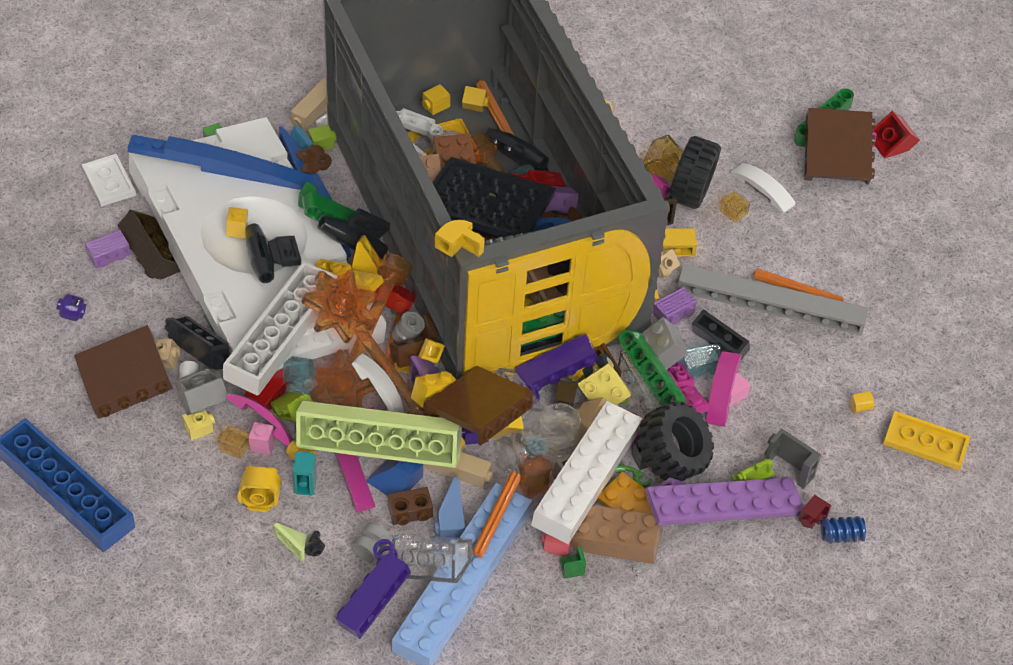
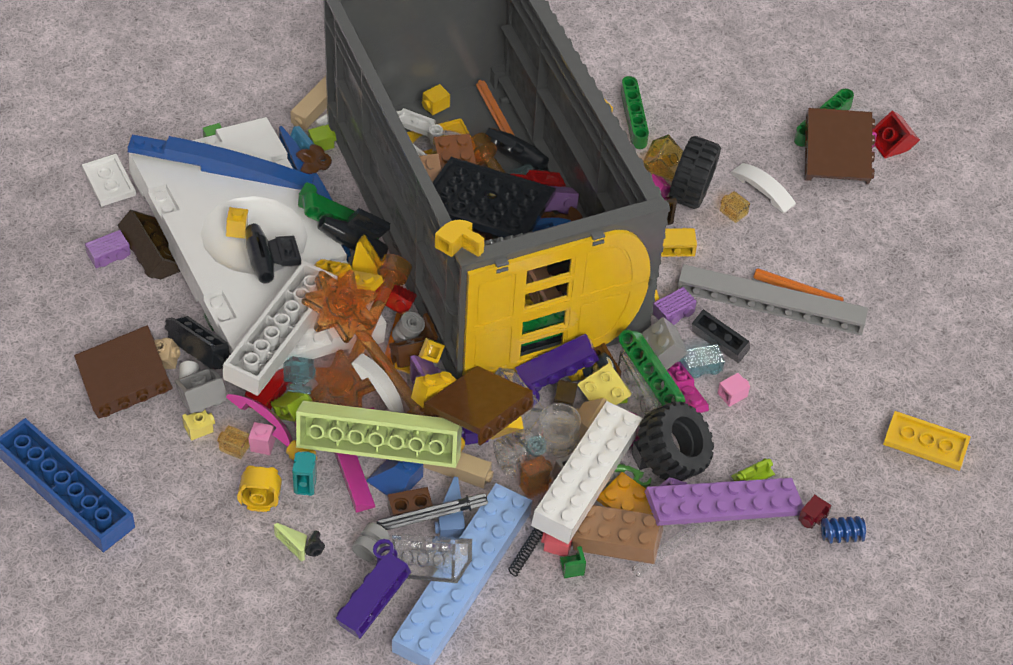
dark purple head [56,294,87,321] -> none
yellow brick [462,86,489,112] -> none
orange axle [473,472,521,558] -> none
tan brick [659,249,680,277] -> none
dark pink slope [706,351,742,427] -> none
dark grey panel [765,428,821,489] -> none
yellow brick [849,391,874,413] -> none
none -> axle [376,493,488,530]
none -> black piece [508,527,544,577]
none -> green beam [621,76,649,149]

